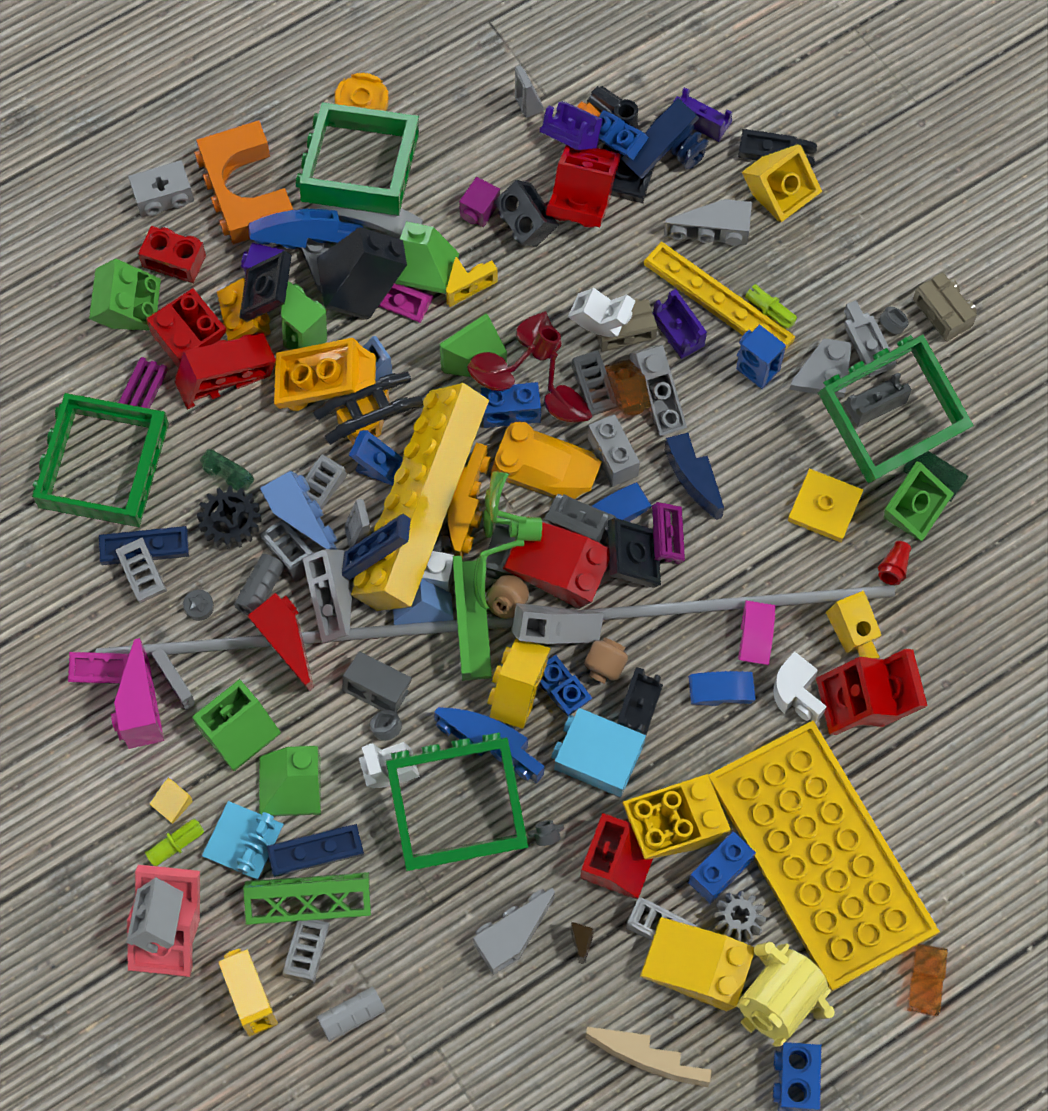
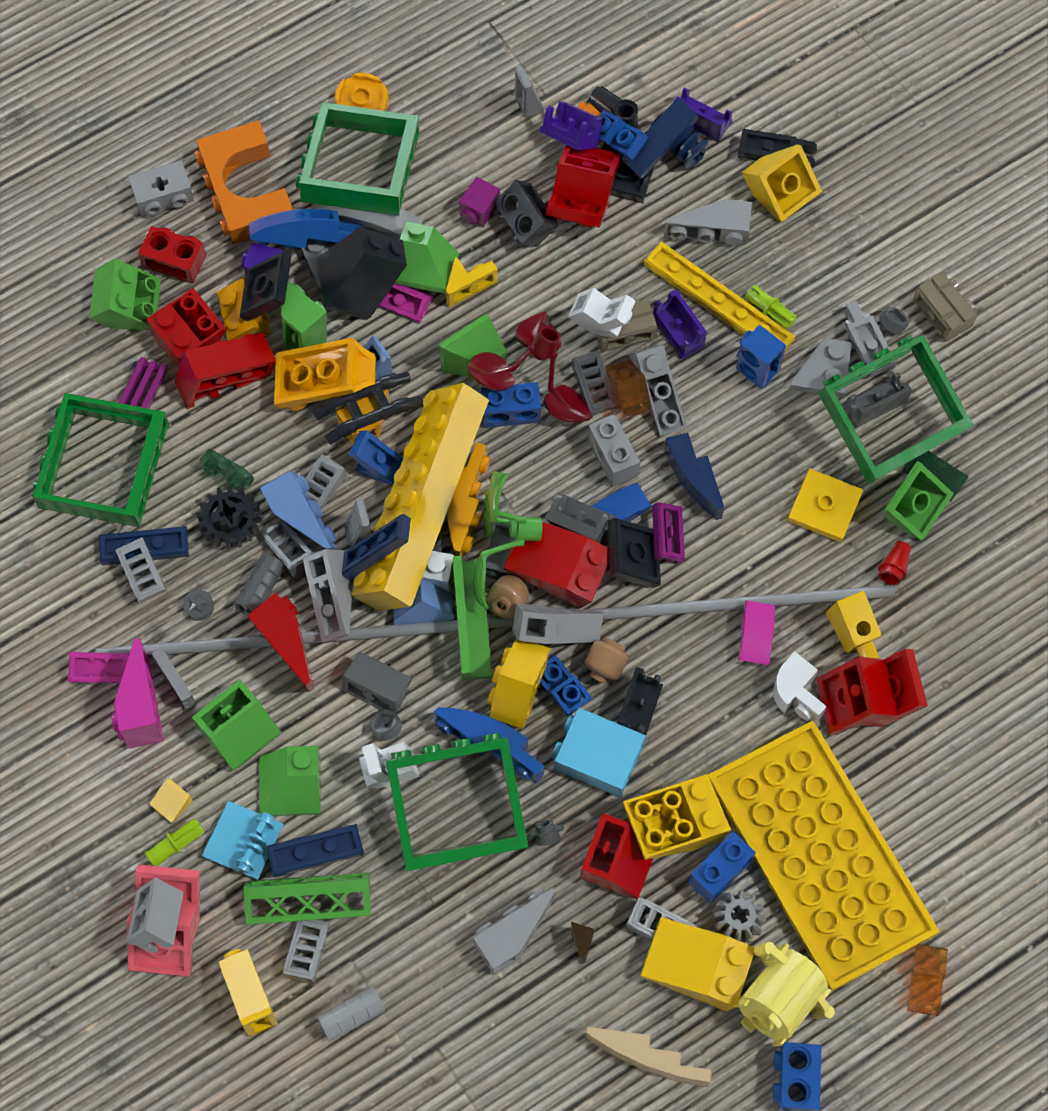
light orange slope [491,421,602,499] -> none
blue slope [688,671,756,706] -> none

